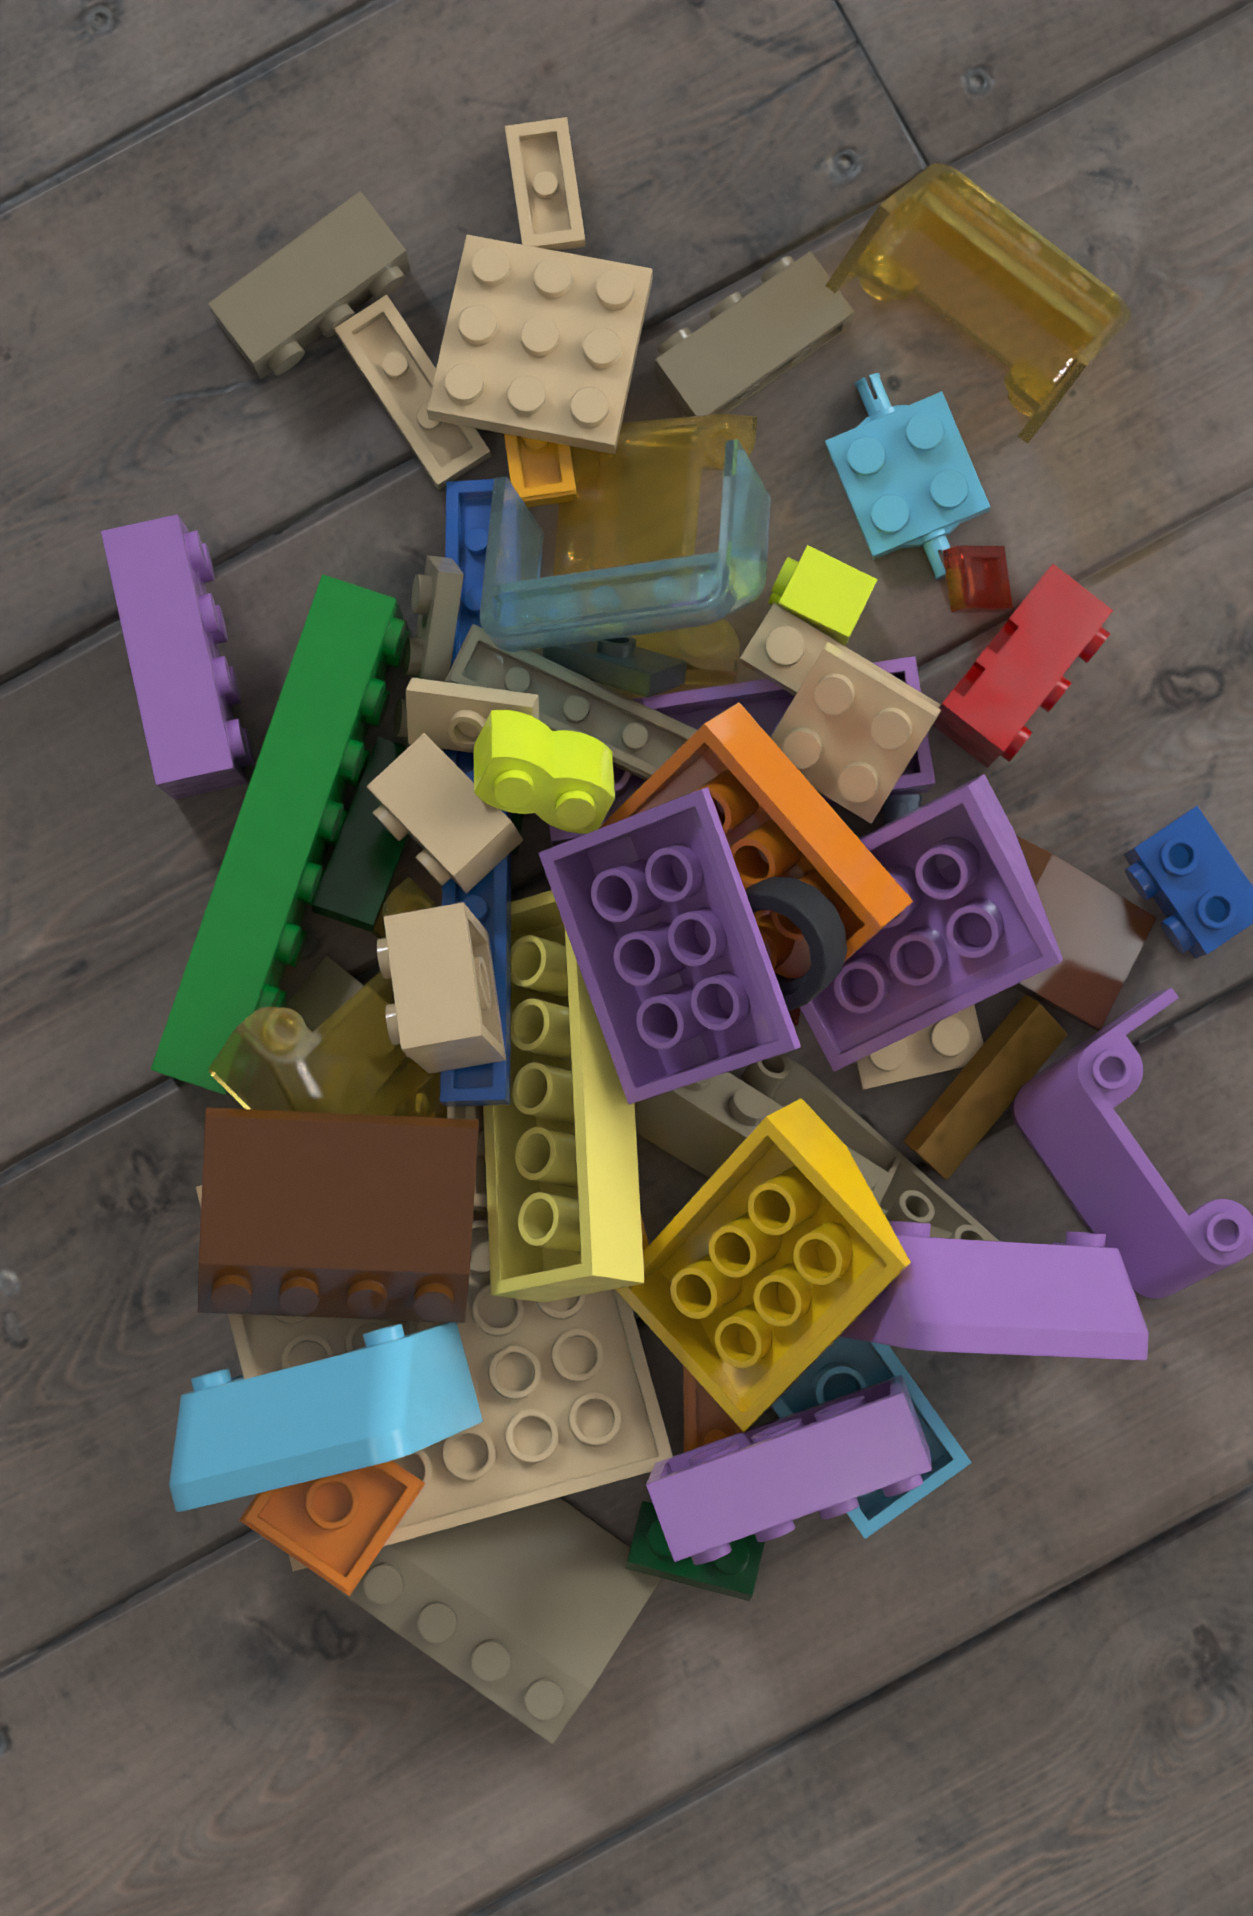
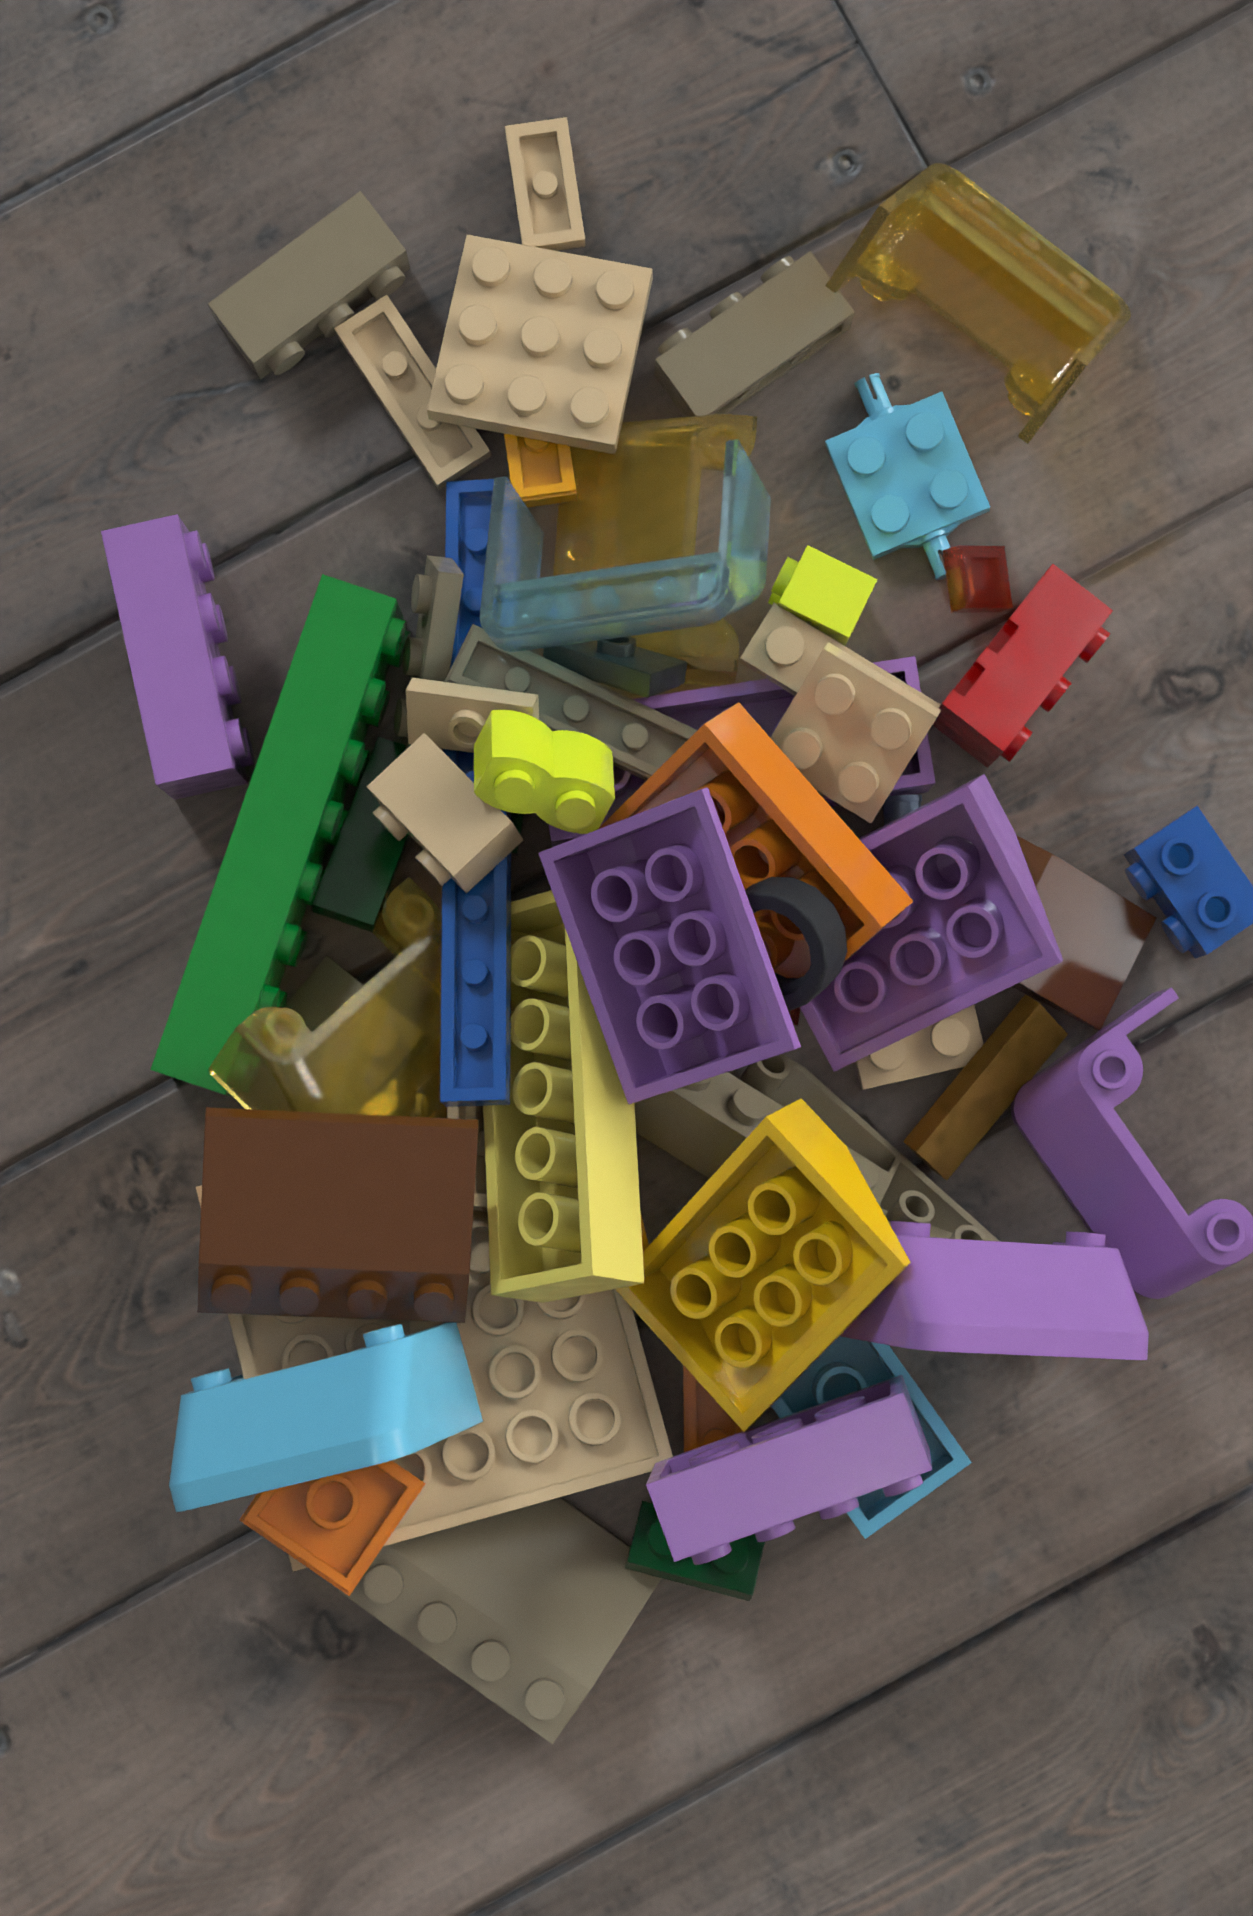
tan brick [377,902,506,1074] -> none

